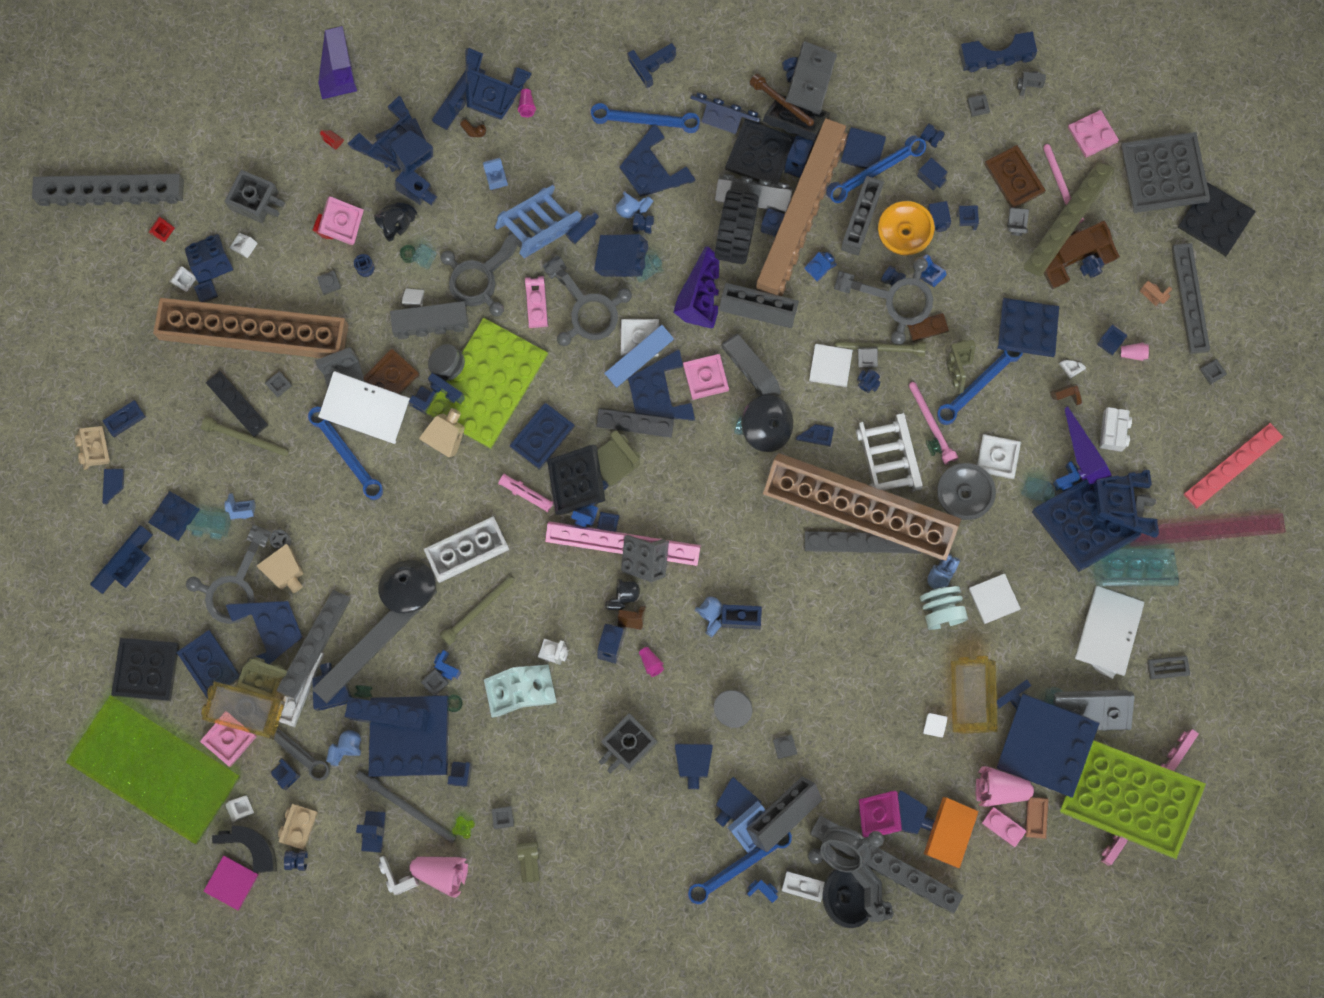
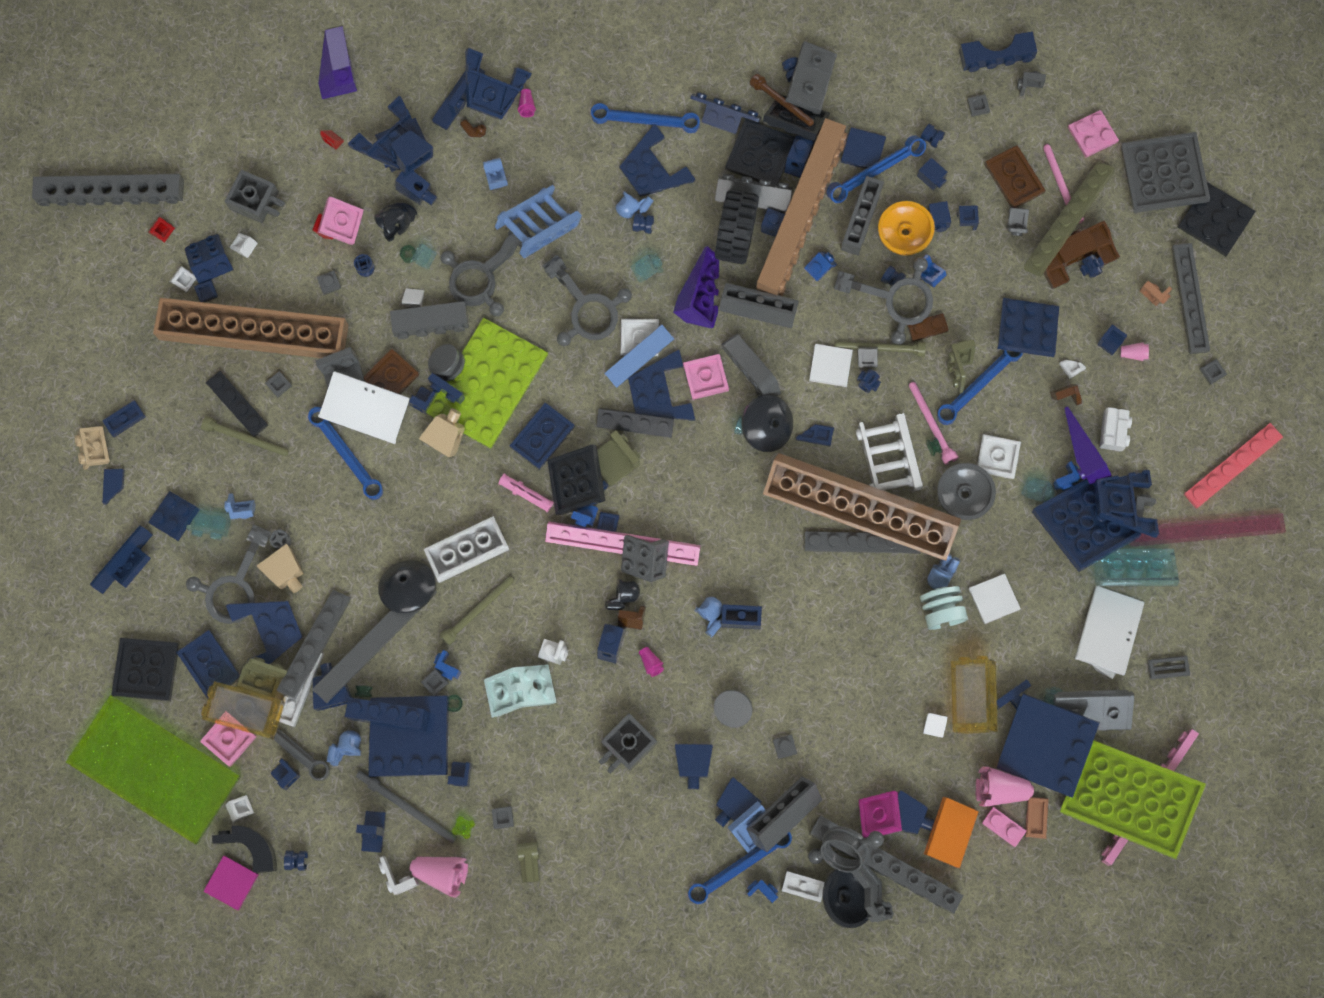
tan bracket [278,804,318,850] -> none
bright pink plate [525,276,548,328] -> none
dark blue cylinder [566,212,599,244] -> none
dark blue brick [594,234,648,277] -> none
dark blue bracket [627,43,676,88] -> none

